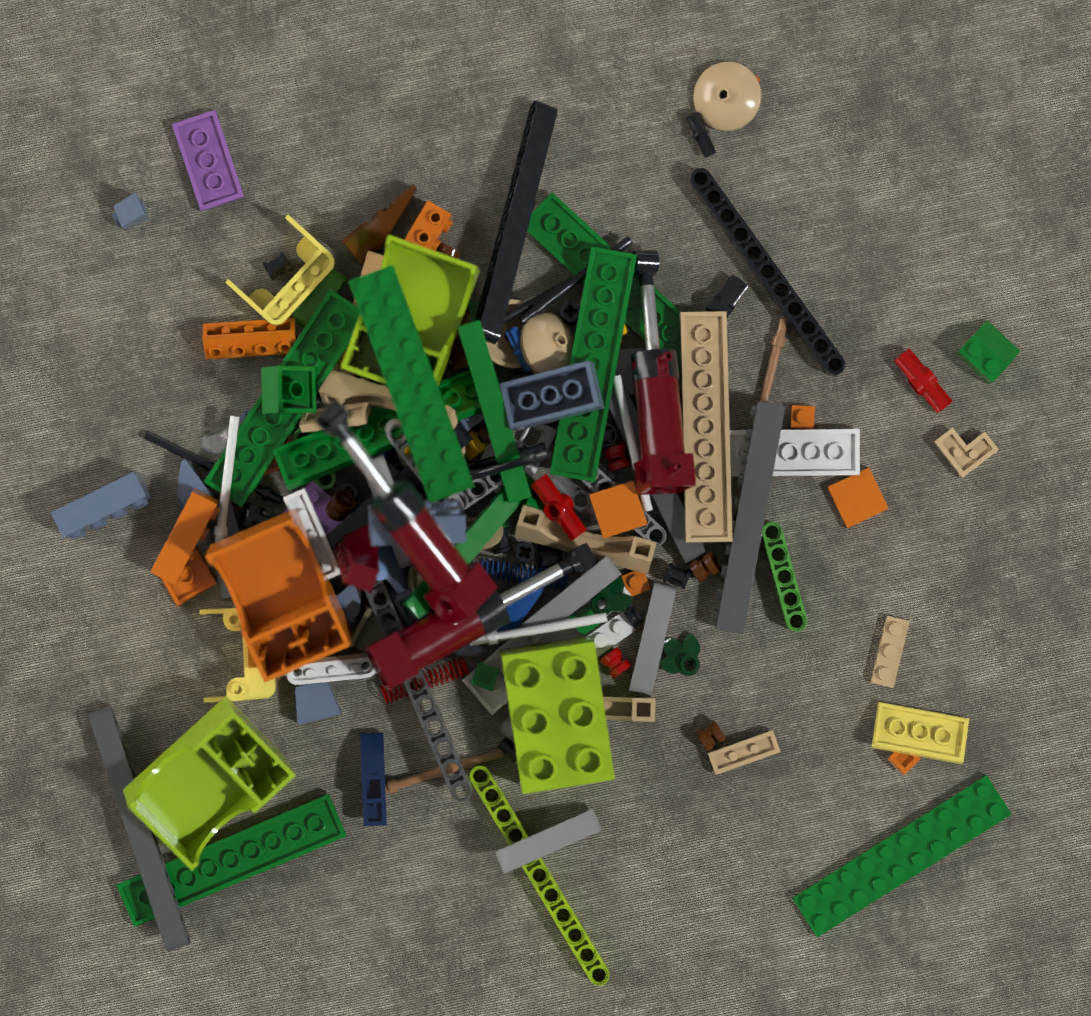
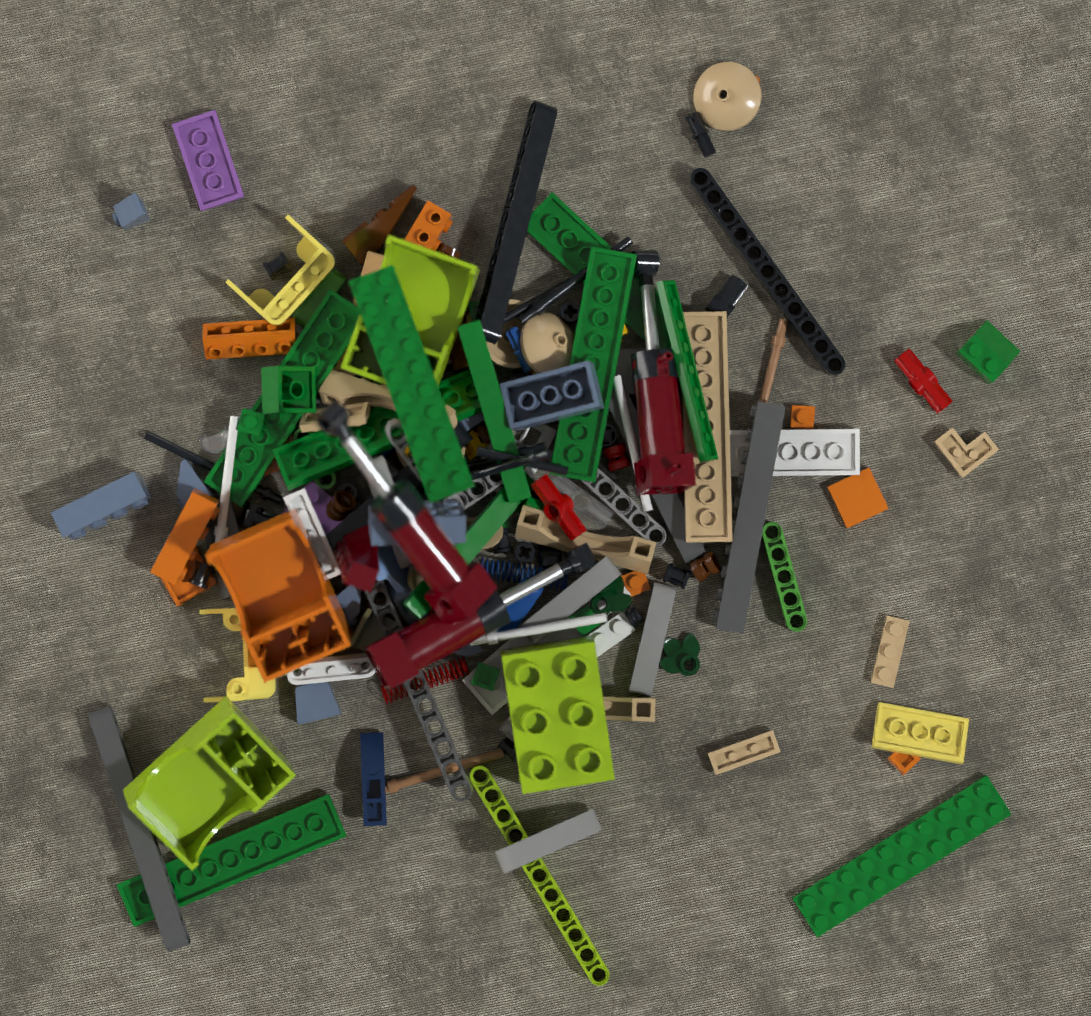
orange tile [589,481,647,539] -> none
red wheel [600,647,631,679] -> none
reddish brown wheel [695,720,727,751] -> none
none -> black bush [187,561,215,589]
none -> green plate [237,408,266,437]
none -> black bar [476,446,568,476]
none -> green tile [656,280,718,463]

